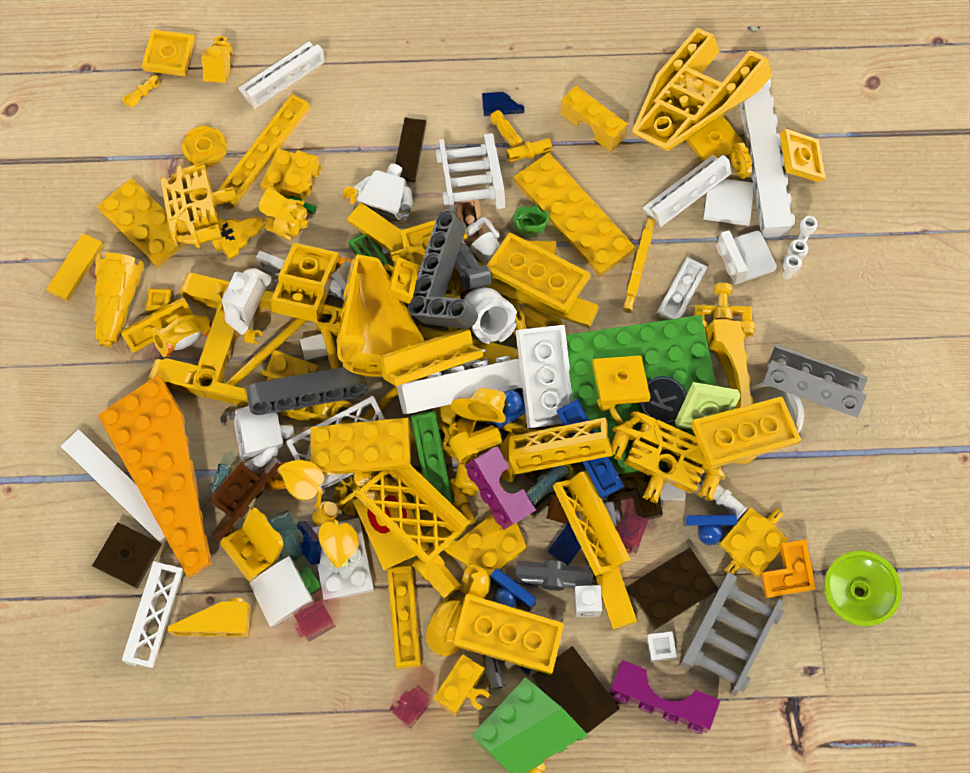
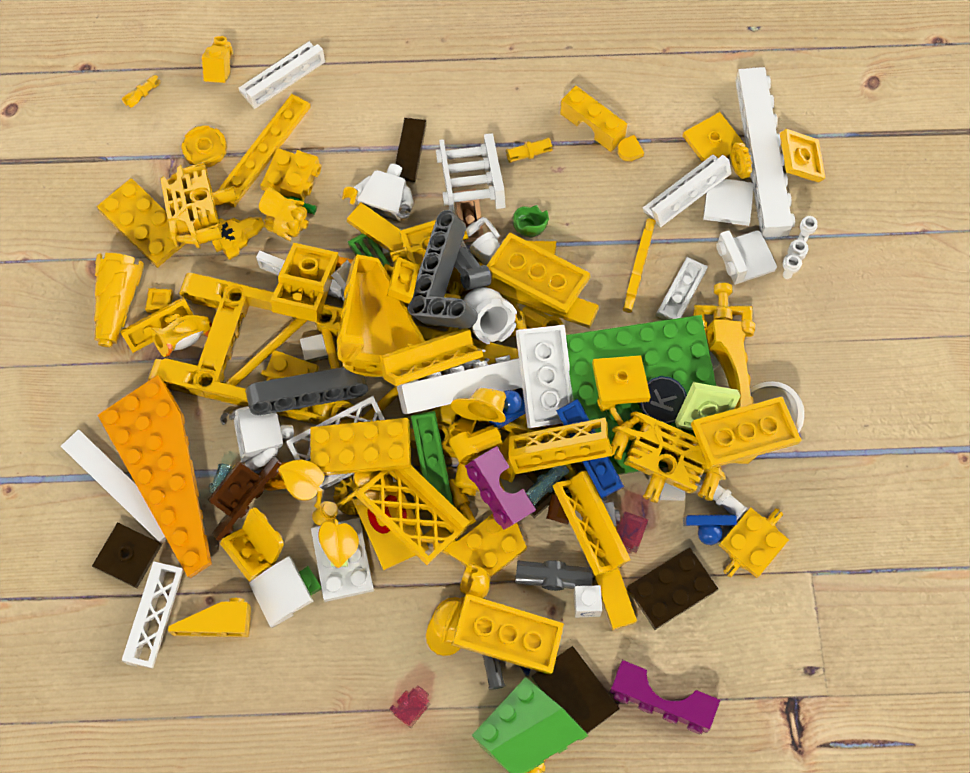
yellow tile [46,233,104,302] -> none
yellow plate [142,29,196,76] -> none
white torso [222,268,279,344] -> none
clear light blue piece [267,510,303,561] -> none
clear pink brick [294,600,336,642] -> none
clear blue tile [297,521,322,565] -> none
yellow tile [387,565,422,670] -> none
yellow piece [412,548,461,600] -> none
yellow brick [434,654,490,717] -> none
clear blue tile [482,92,524,116] -> none
yellow axle [490,110,522,148] -> none
blue tile [491,569,536,611] -> none
yellow plate [513,152,636,277] -> none
clear blue tile [548,522,582,565] -> none
dark brown plate [607,471,663,522] -> none
yellow wedge [632,28,772,152] -> none
white plate [646,631,677,662] -> none
light grey fence [680,572,784,696] -> none
light orange plate [760,539,816,598] -> none
light grey fence [763,344,867,418] -> none
lime dish [824,550,902,627] -> none
none -> yellow tile [617,135,644,161]

